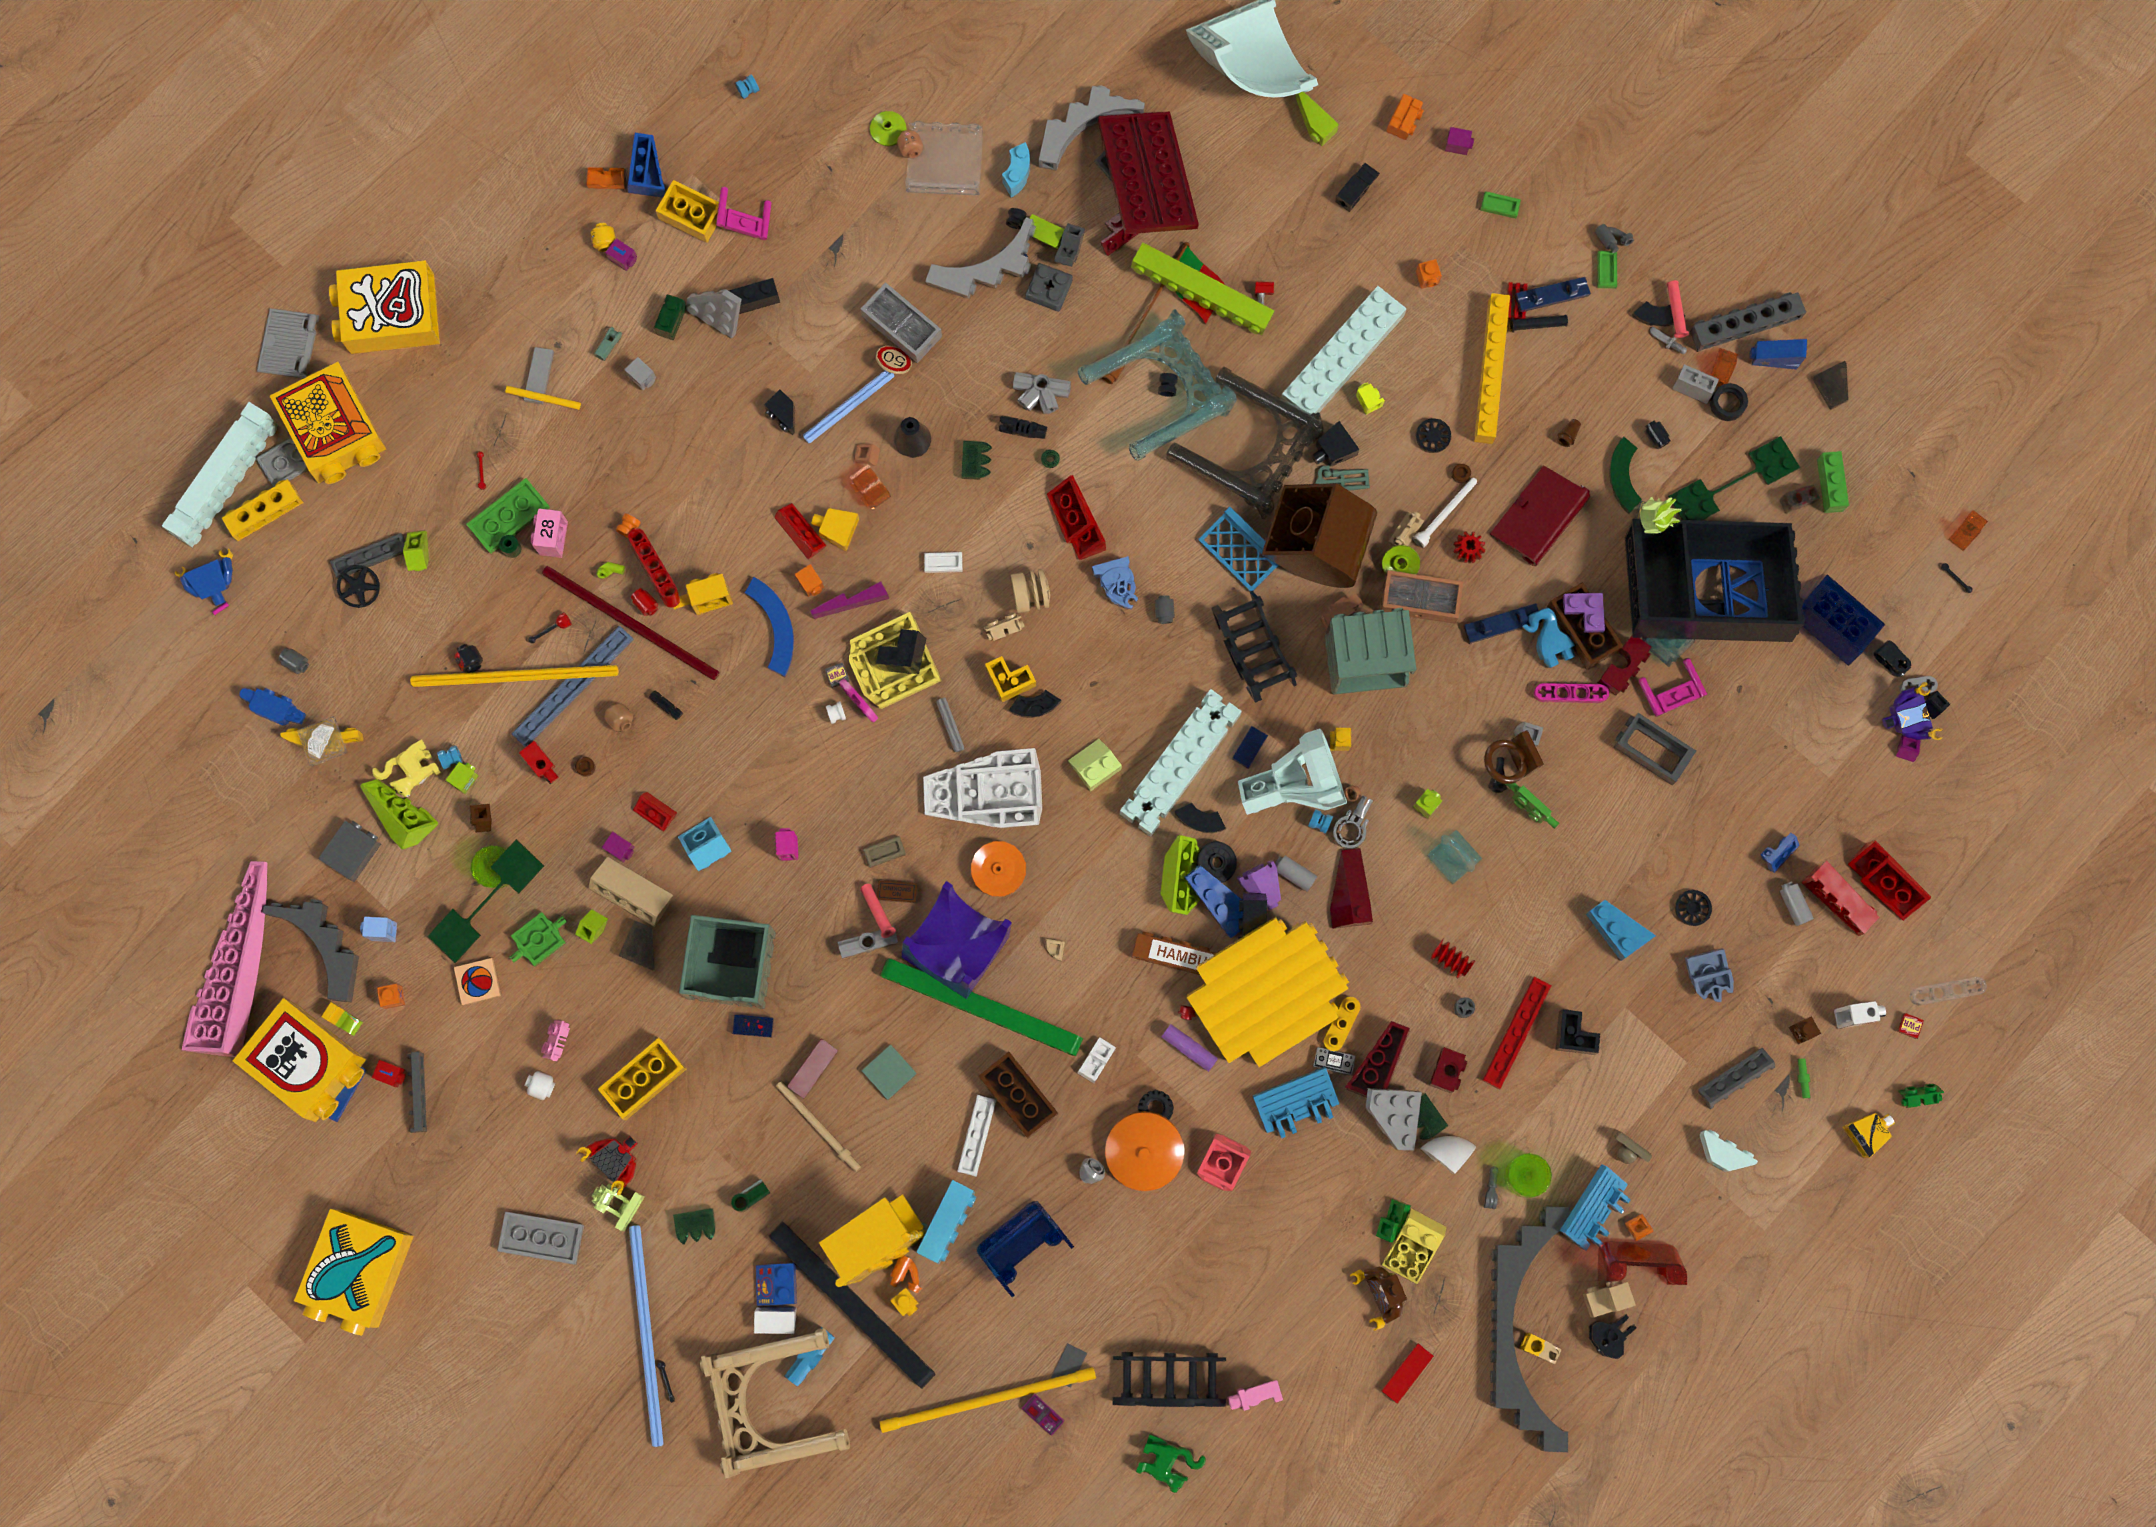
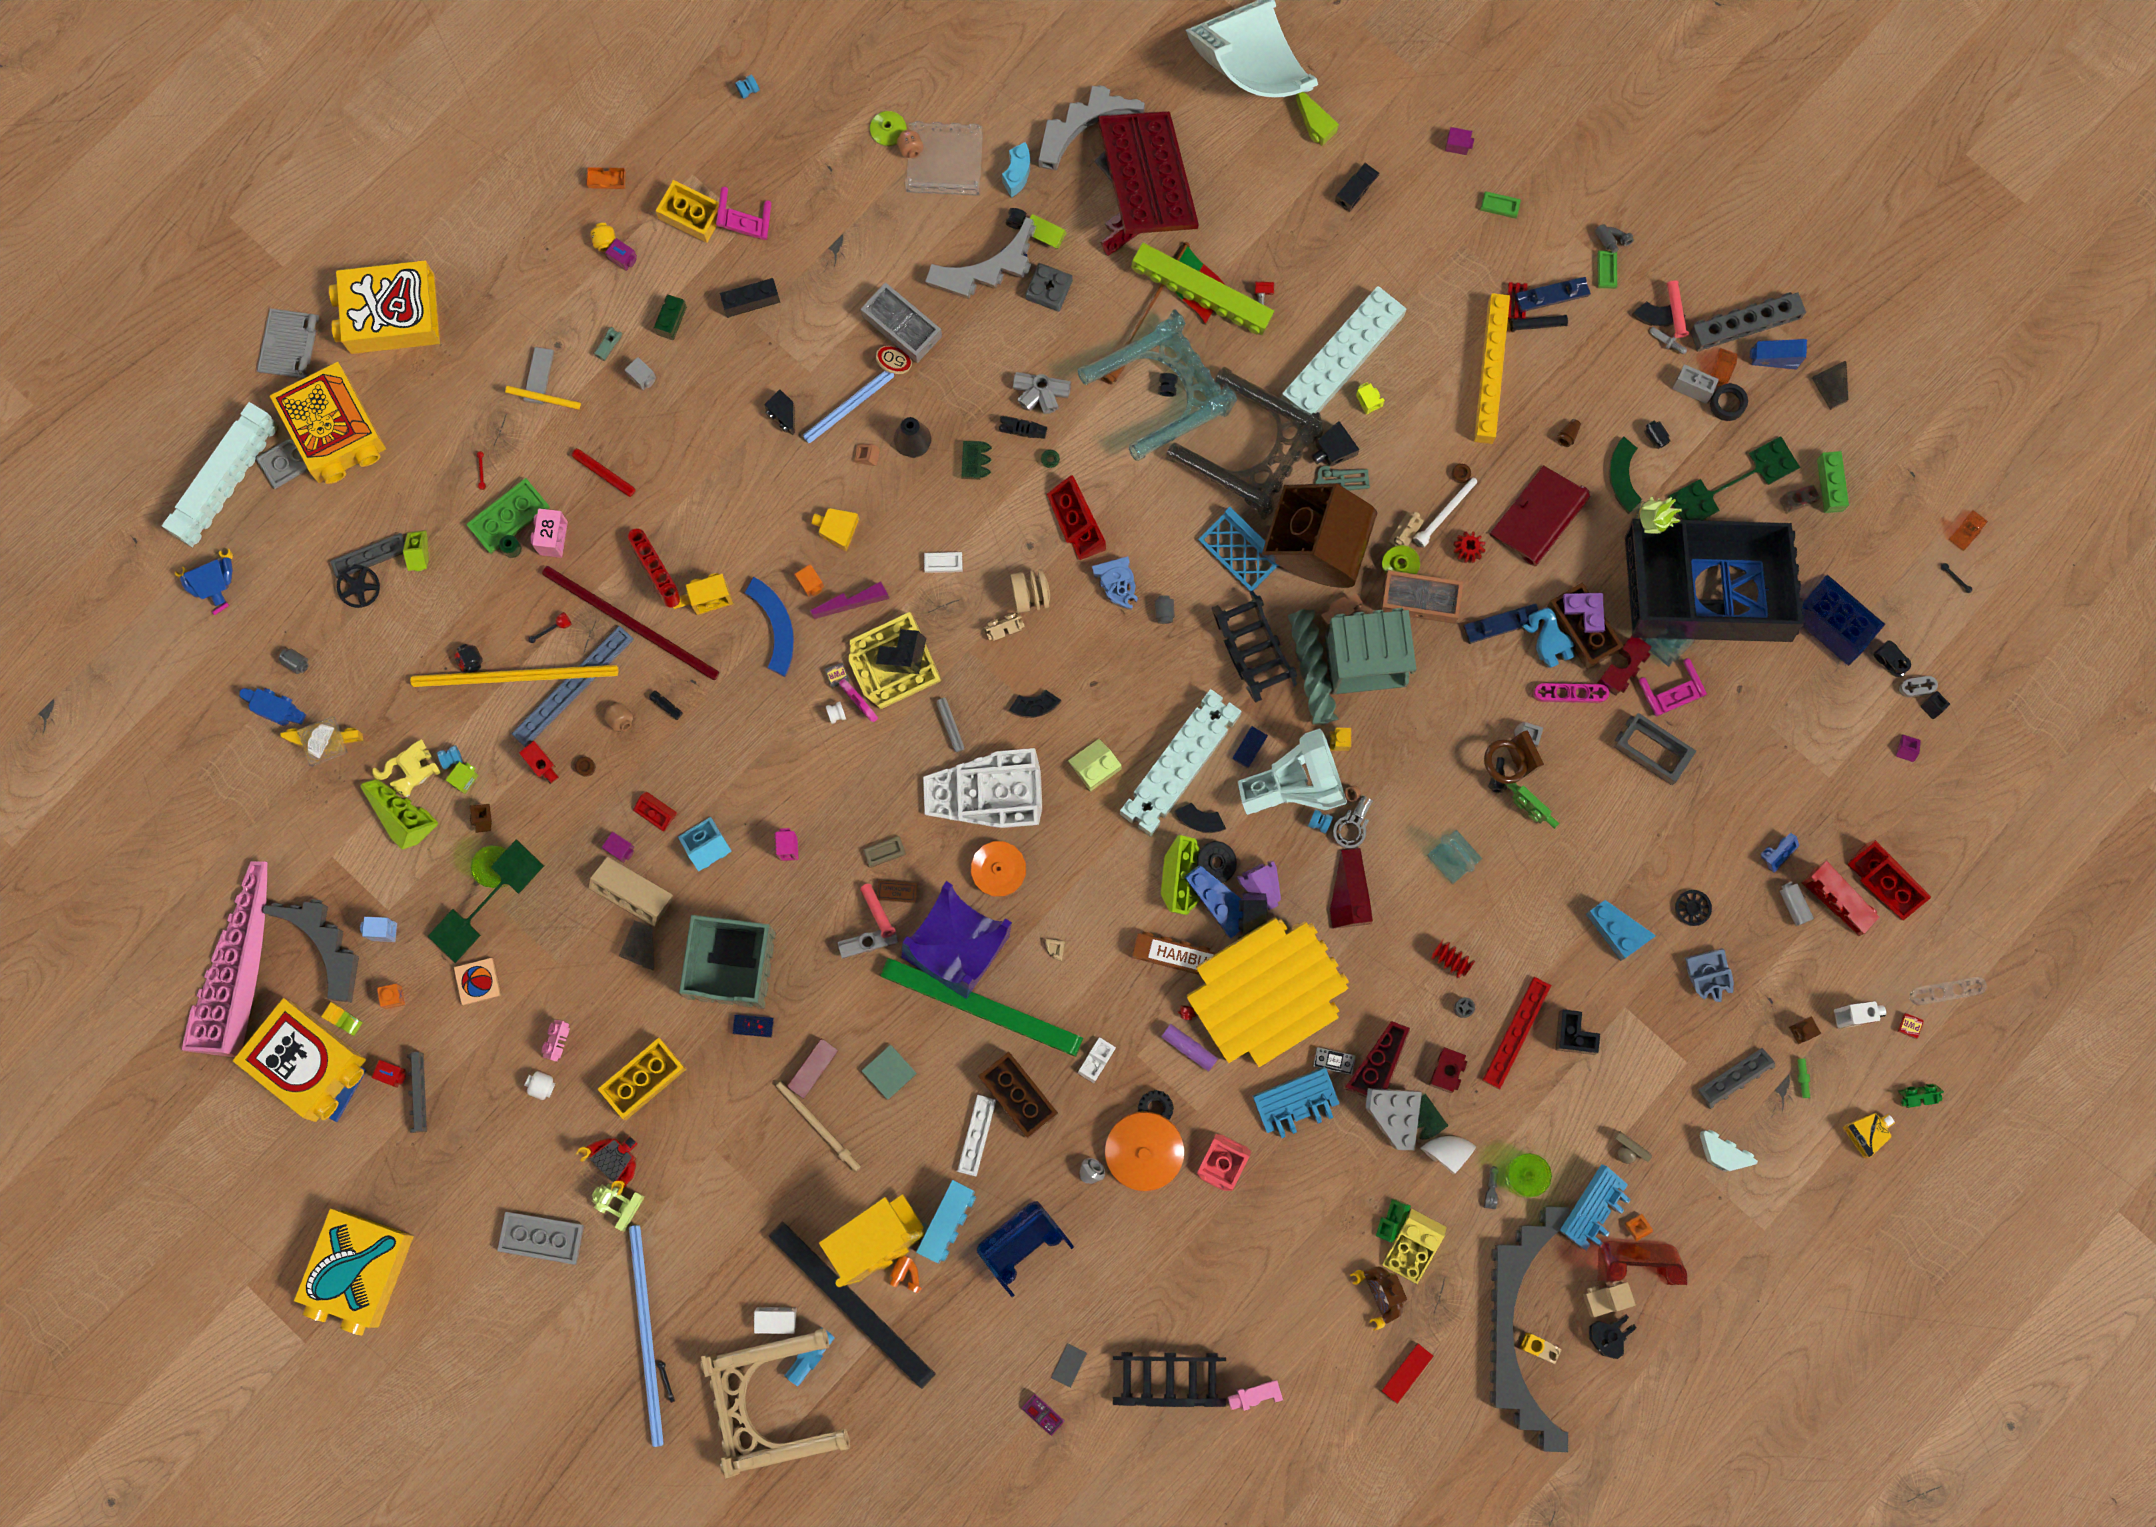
yellow brick [222,479,304,541] -> none
dark grey brick [318,820,381,882] -> none
bright green plate [509,912,567,967] -> none
lime brick [575,909,608,944] -> none
lime arm [596,562,625,579] -> none
orange wheel [615,513,641,538] -> none
blue wedge [628,132,665,198] -> none
red brick [631,588,659,616] -> none
clear green plate [673,1208,716,1245] -> none
light grey plate [686,289,741,338] -> none
dark green piece [731,1179,770,1212] -> none
blue slope [756,1263,797,1306] -> none
red slope [774,503,827,559] -> none
clear orange brick [850,464,891,509] -> none
yellow piece [880,1367,1096,1433] -> none
yellow brick [890,1288,919,1316] -> none
yellow brick [985,656,1036,702] -> none
dark grey brick [1054,223,1085,267] -> none
green animal [1136,1435,1206,1493] -> none
light grey brick [1275,855,1317,892] -> none
yellow plate [1323,997,1360,1051] -> none
orange brick [1387,94,1424,140] -> none
lime brick [1413,789,1442,819] -> none
orange brick [1416,259,1442,289] -> none
black wheel [1416,418,1451,453] -> none
torso [1882,682,1943,740] -> none
none -> red axle [572,448,636,497]
none -> sand green piece [1288,609,1339,725]

